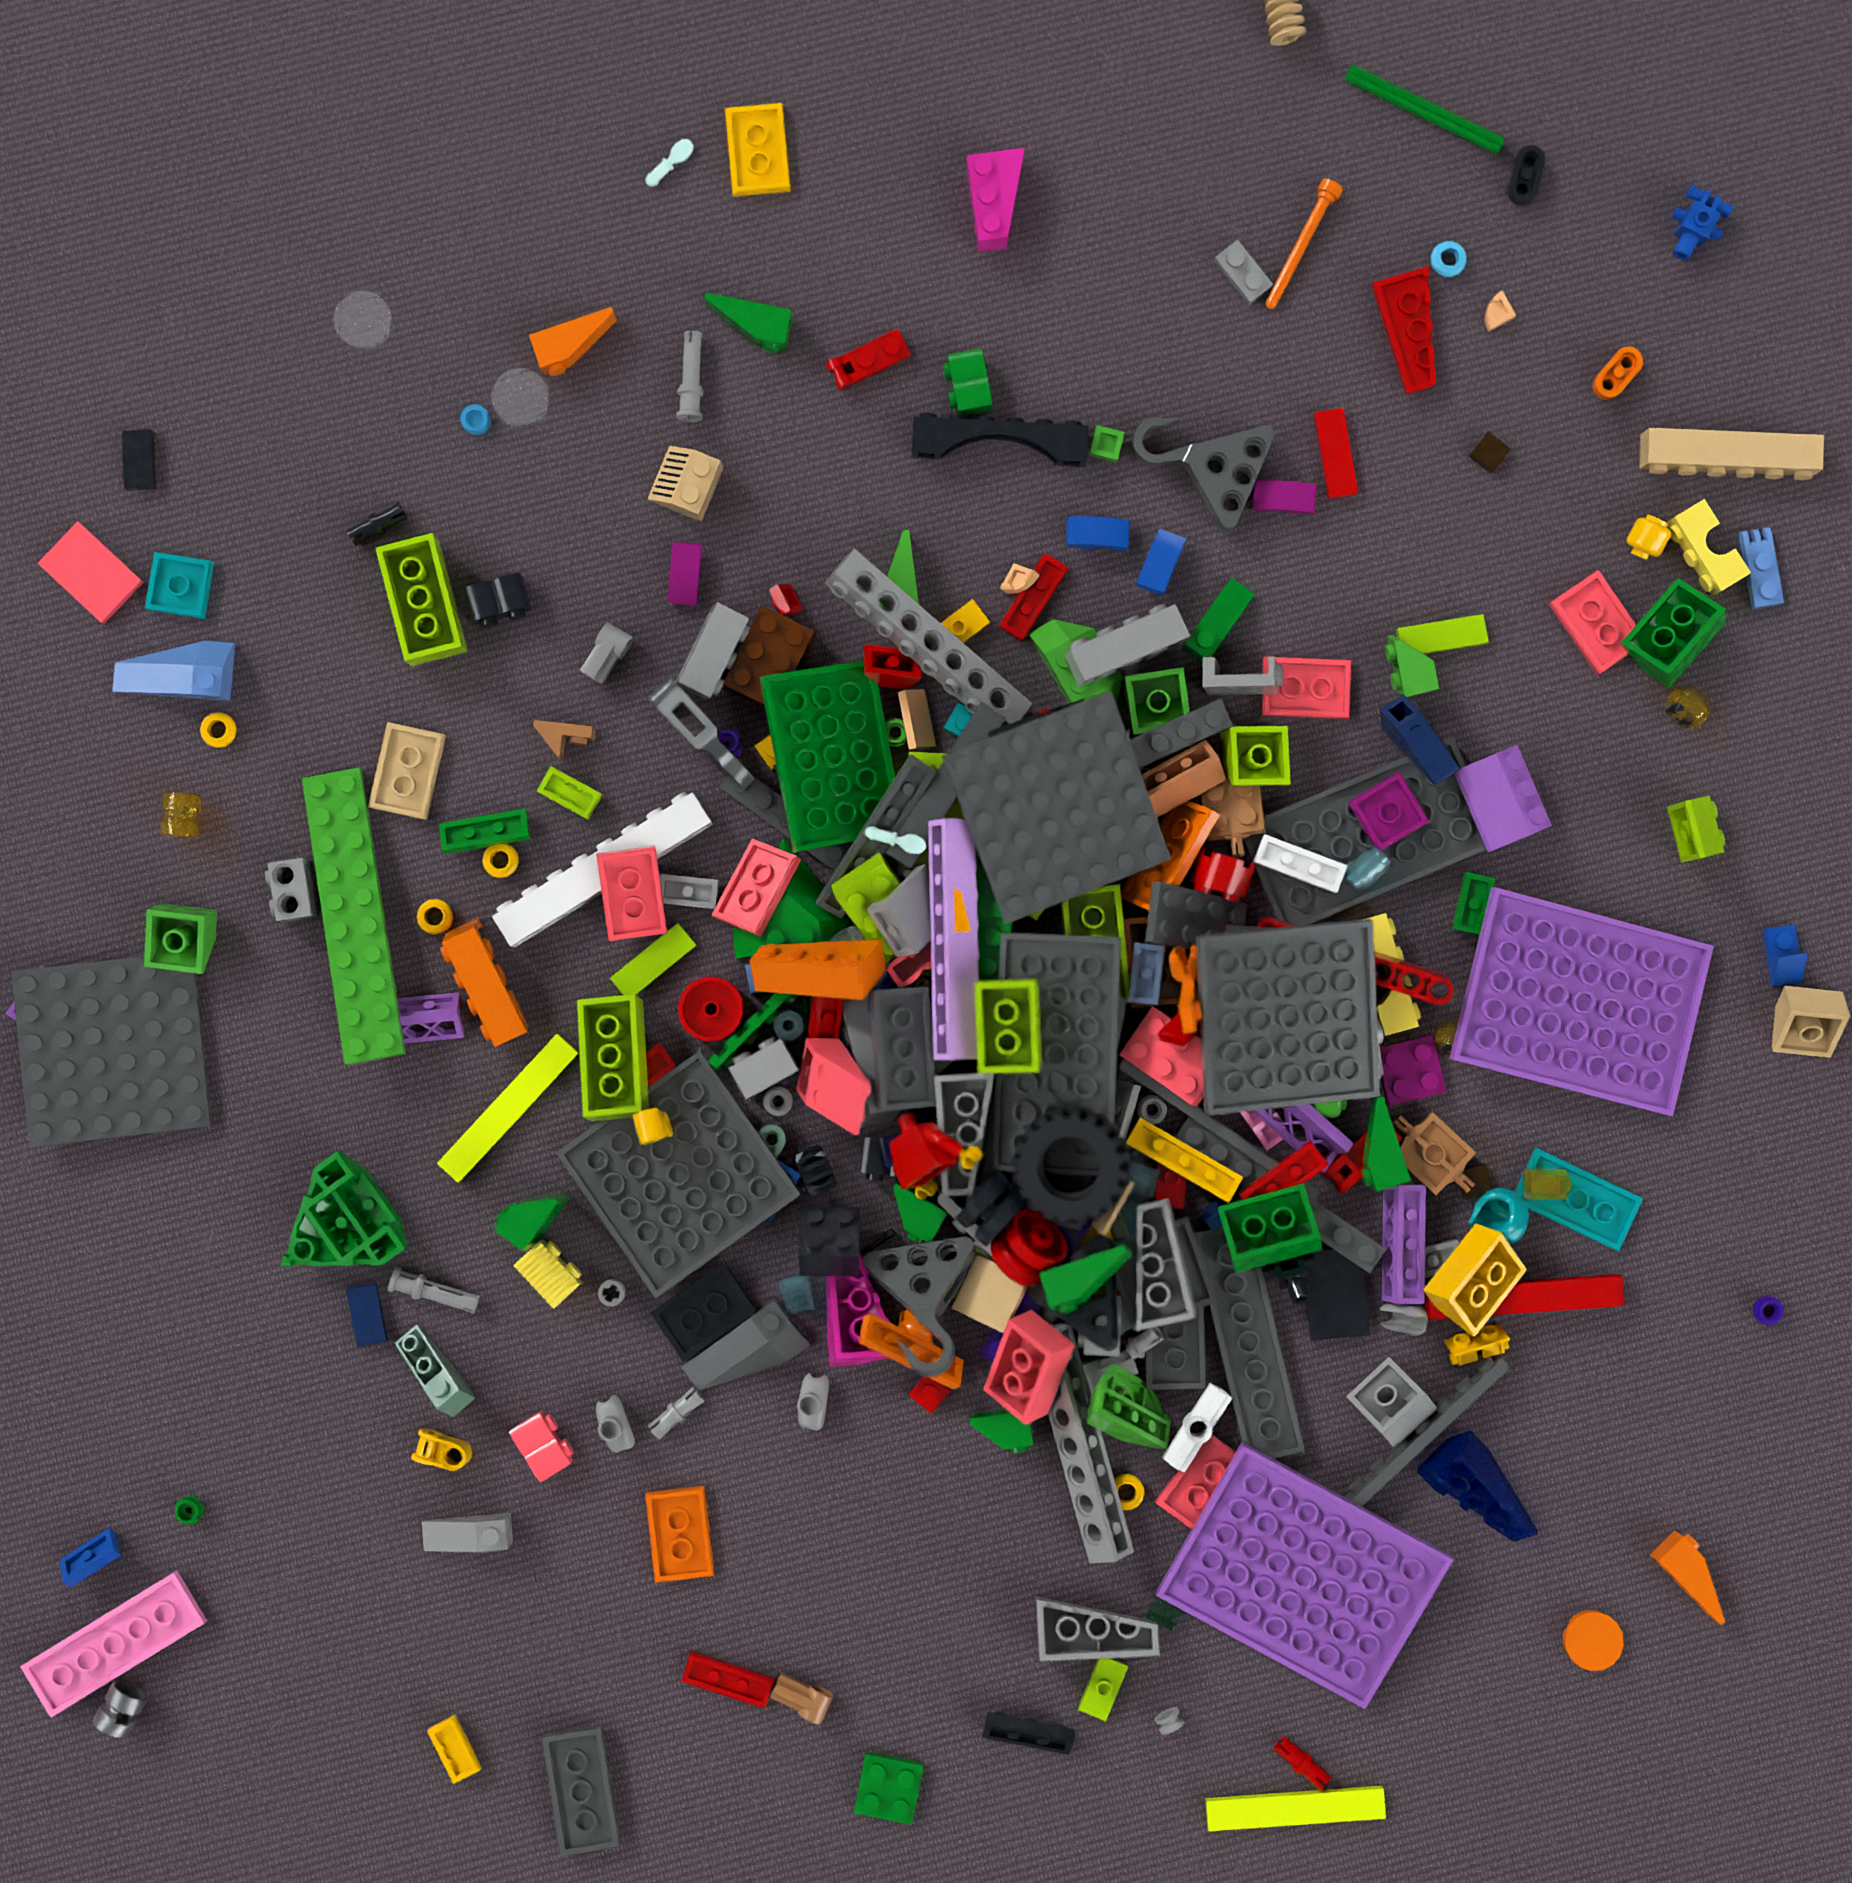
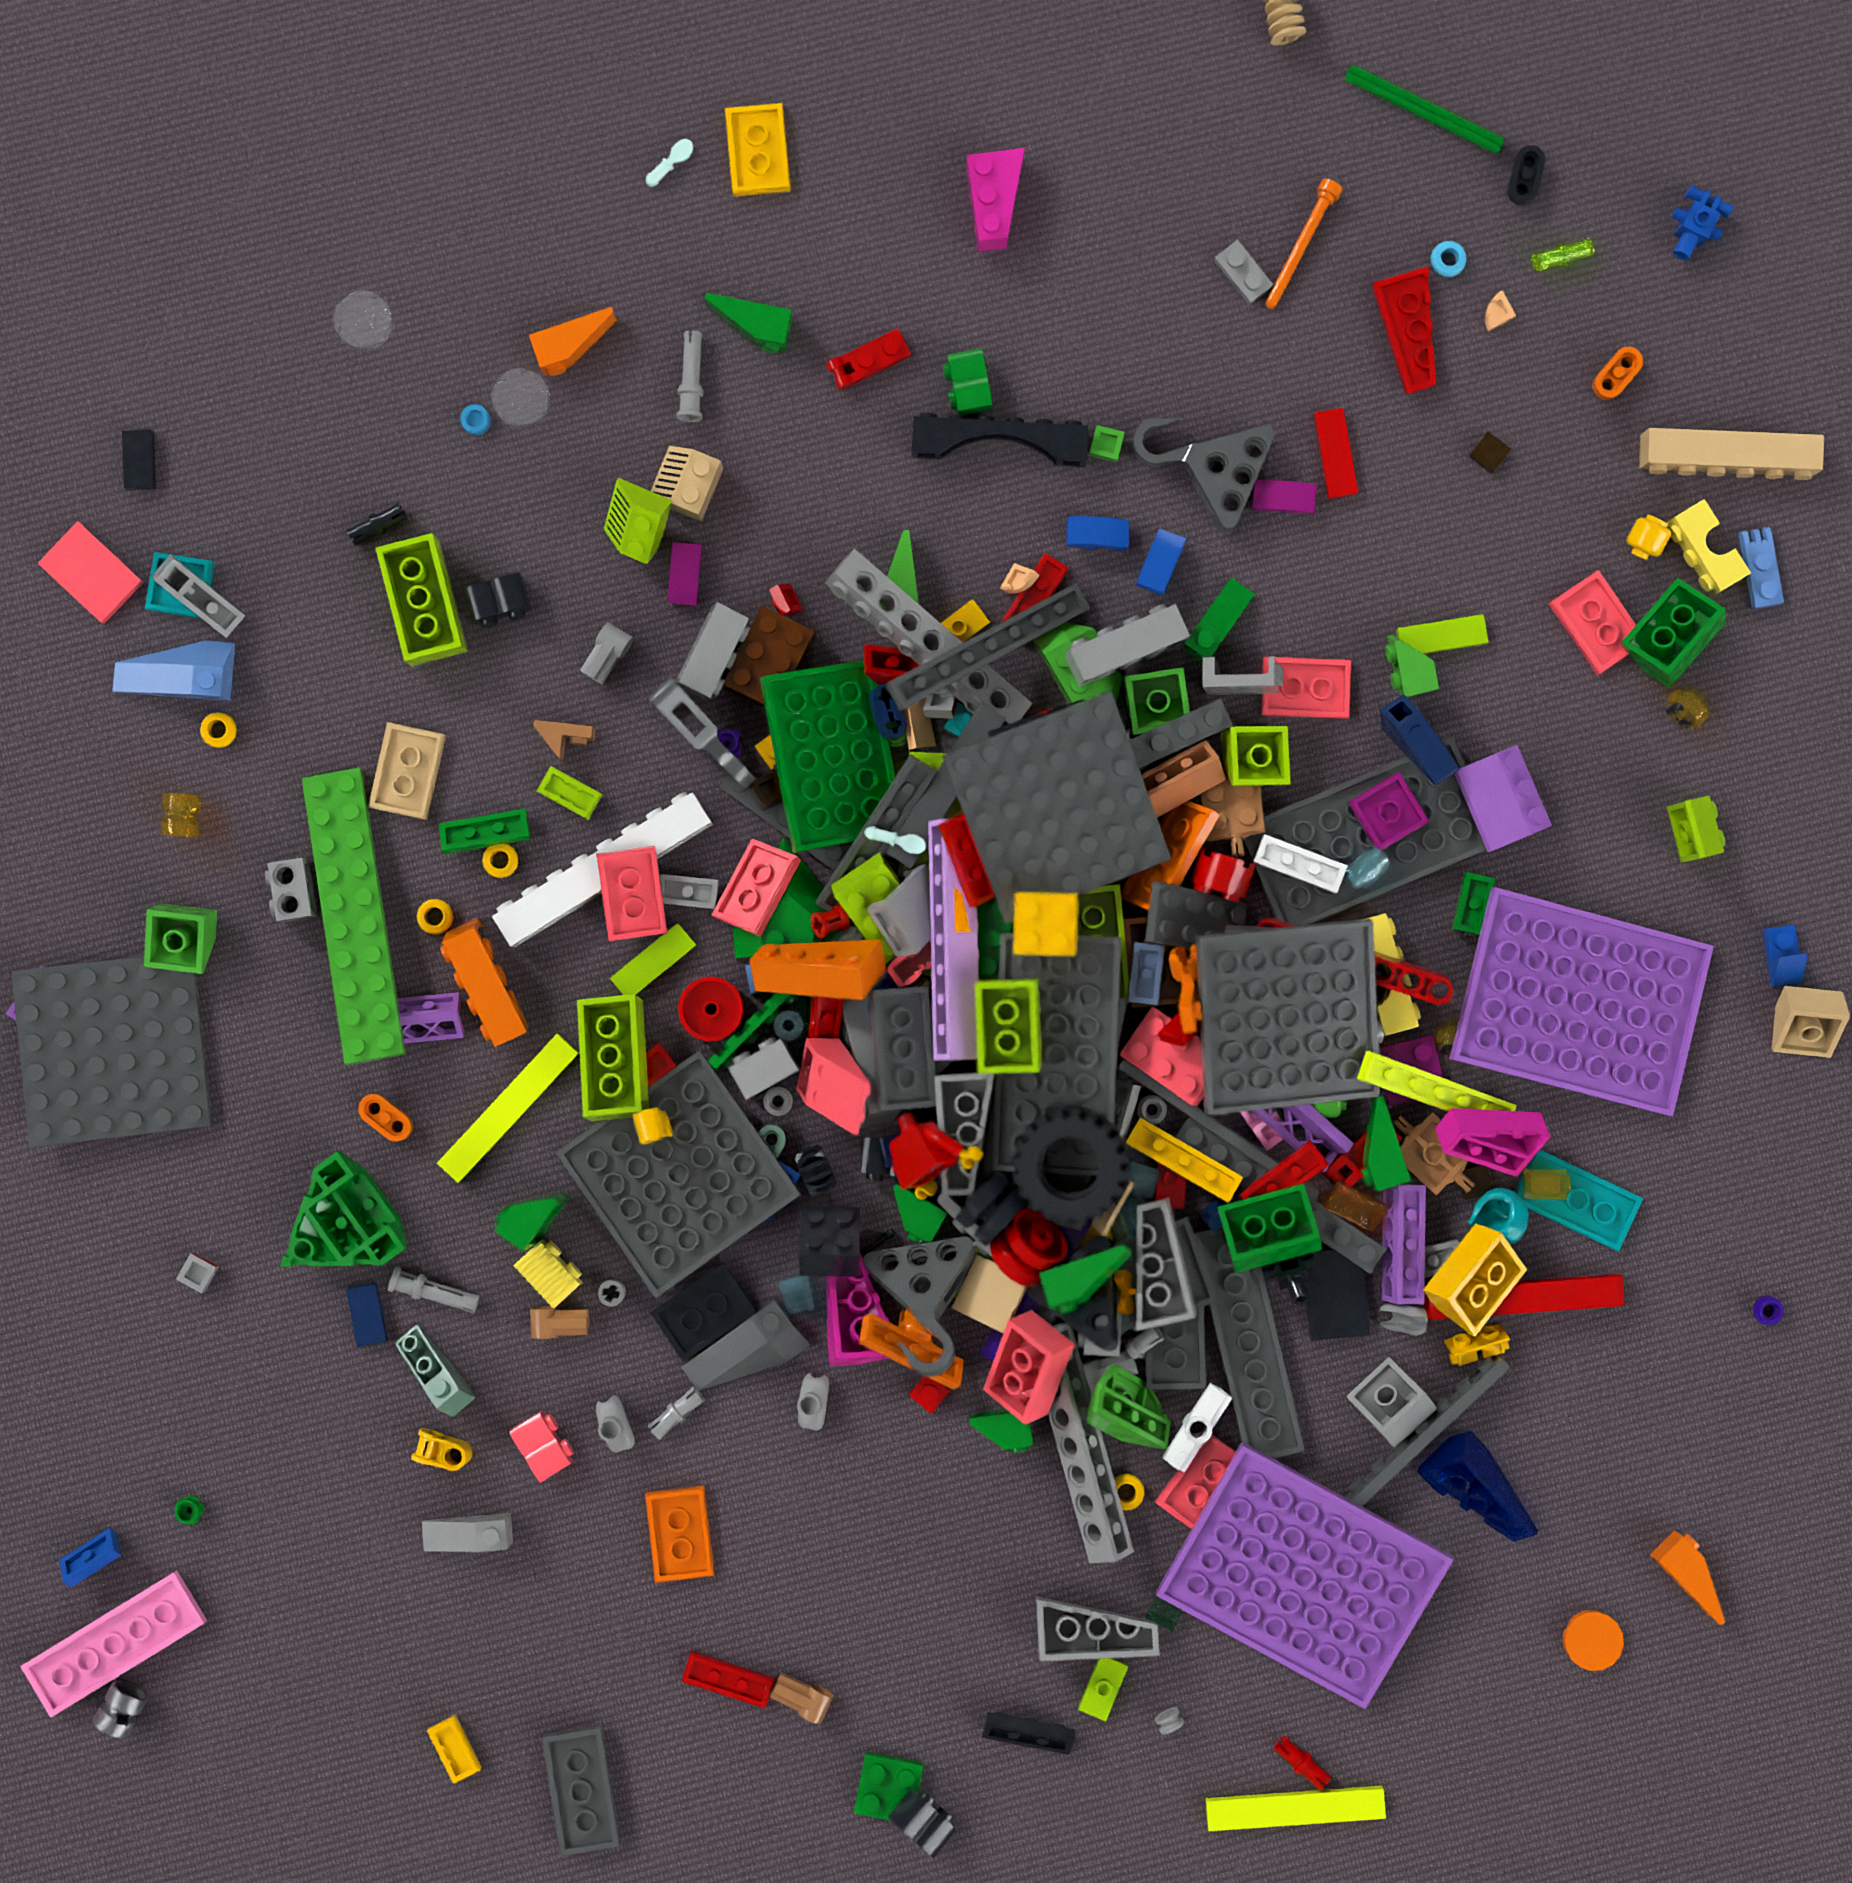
none -> light grey slope [152,554,245,638]
none -> light grey plate [176,1252,219,1294]
none -> orange plate [358,1094,413,1142]
none -> medium nougat piece [530,1306,590,1339]
none -> lime slope [604,478,672,564]
none -> dark brown tile [749,771,783,811]
none -> red bush [811,904,850,938]
none -> dark blue beam [869,683,907,740]
none -> dark grey plate [886,583,1090,711]
none -> black brick [888,1788,957,1859]
none -> light grey plate [923,689,958,719]
none -> red tile [938,813,995,908]
none -> yellow brick [1014,891,1079,956]
none -> light orange piece [1114,1269,1137,1315]
none -> clear orange plate [1322,1180,1389,1232]
none -> neon yellow tile [1357,1051,1517,1112]
none -> dark pink wedge [1435,1108,1551,1177]
none -> clear neon green pin [1532,238,1594,272]

